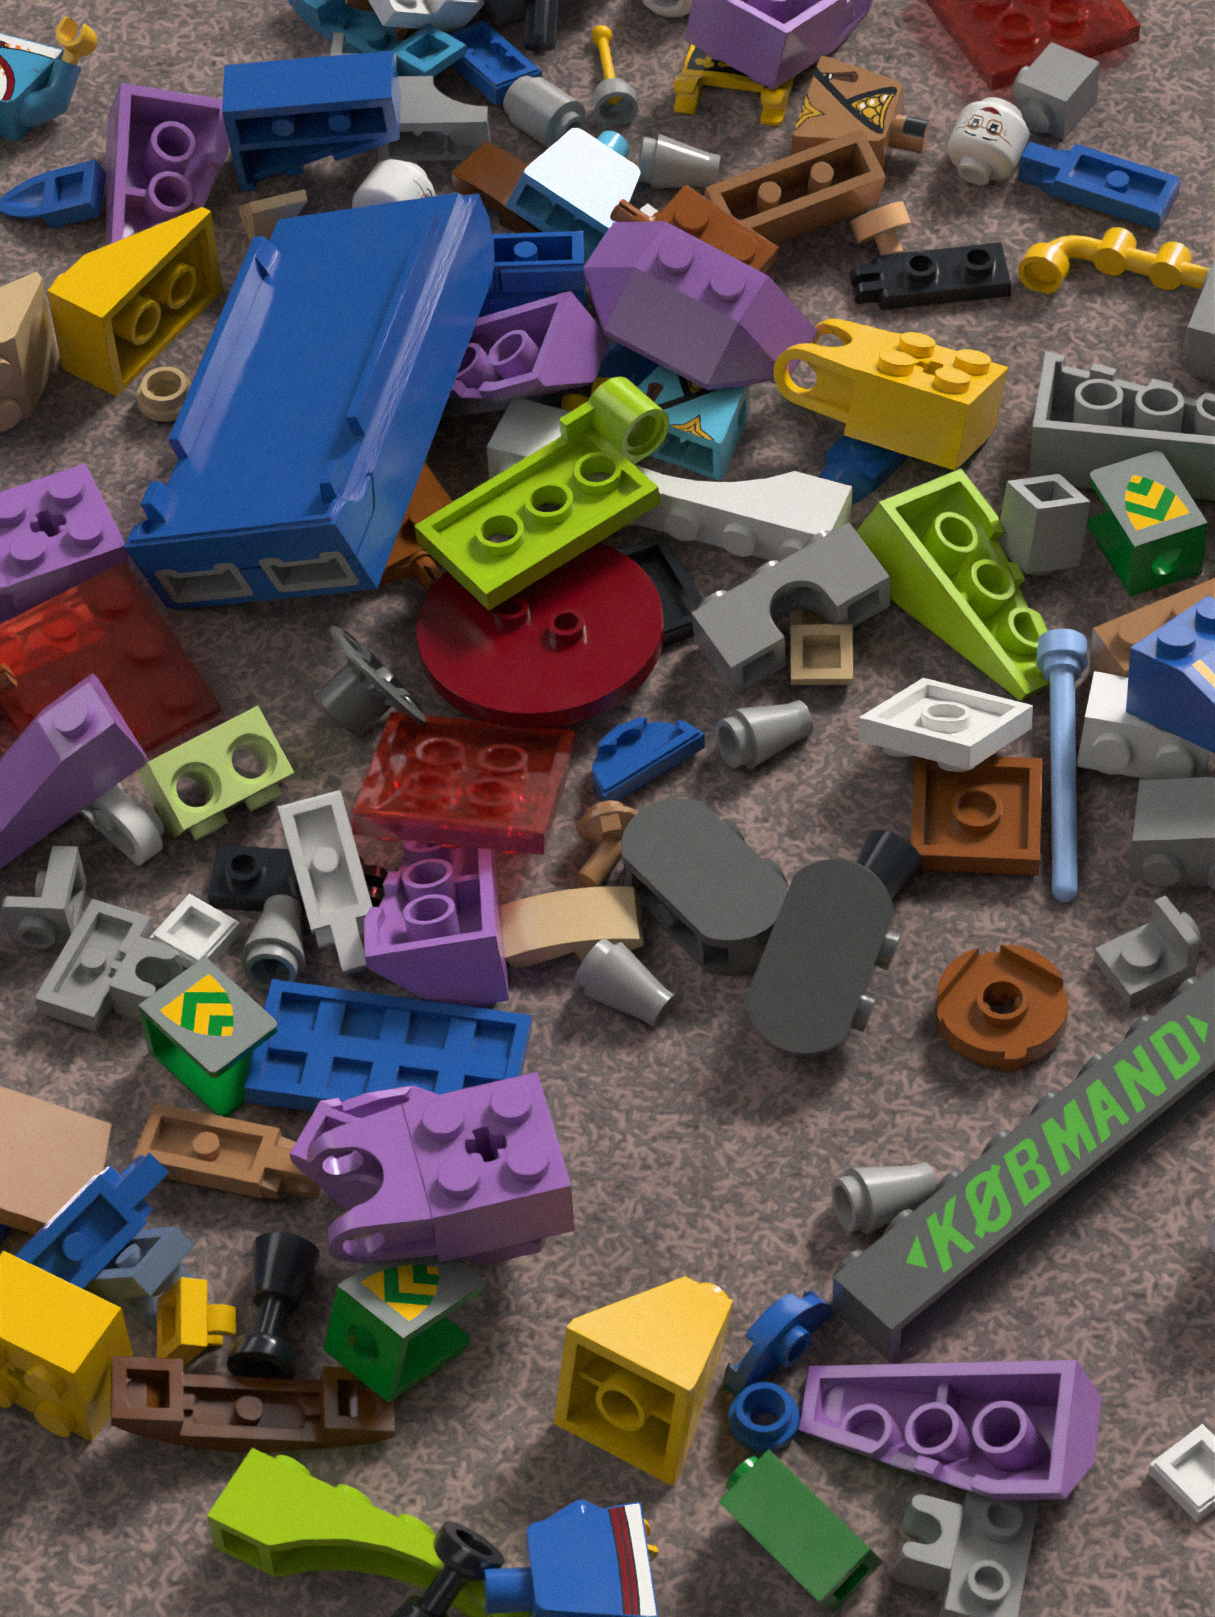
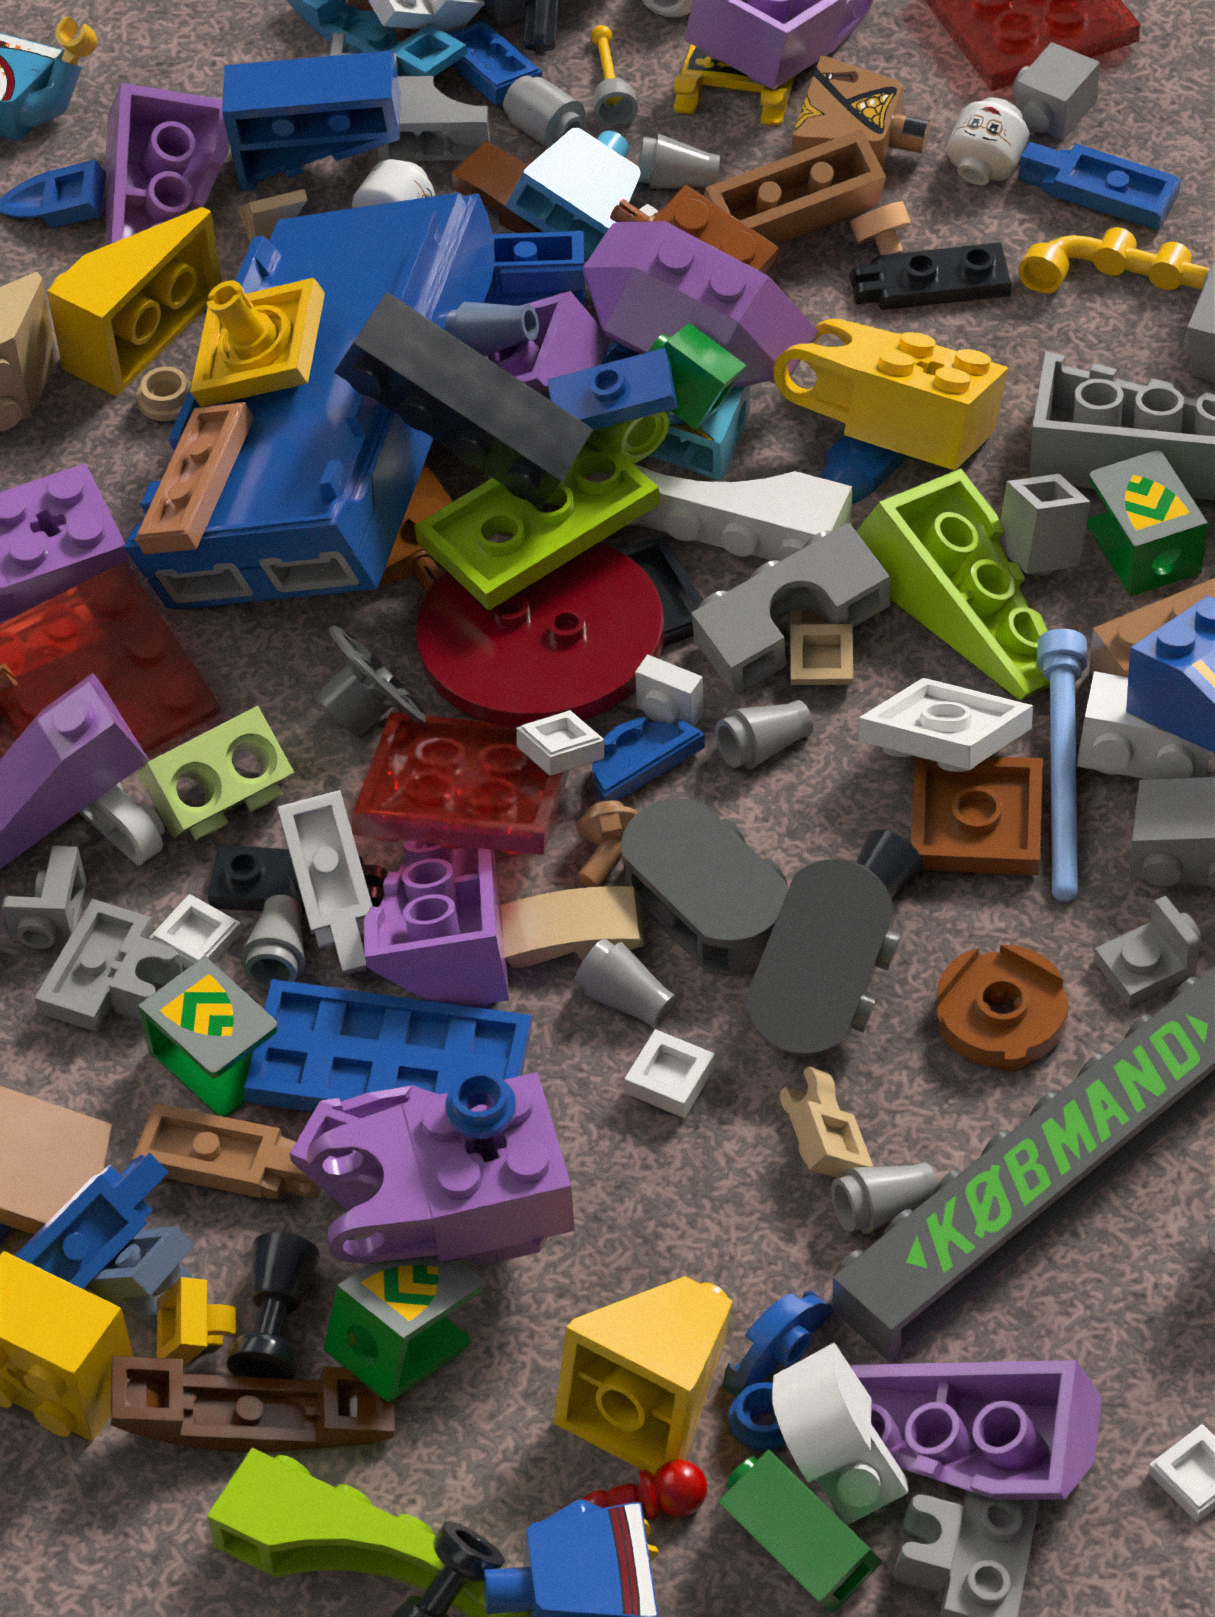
none -> nougat tile [135,402,254,555]
none -> yellow plate [190,278,325,407]
none -> black brick [334,292,593,509]
none -> sand blue cone [445,302,539,357]
none -> blue plate [445,1070,516,1139]
none -> white tile [517,711,605,776]
none -> blue plate [547,348,678,430]
none -> red bar [579,1459,708,1520]
none -> white plate [624,1029,715,1118]
none -> white plate [635,654,704,727]
none -> green brick [648,323,747,430]
none -> white brick [772,1343,908,1525]
none -> tan plate [780,1066,873,1178]

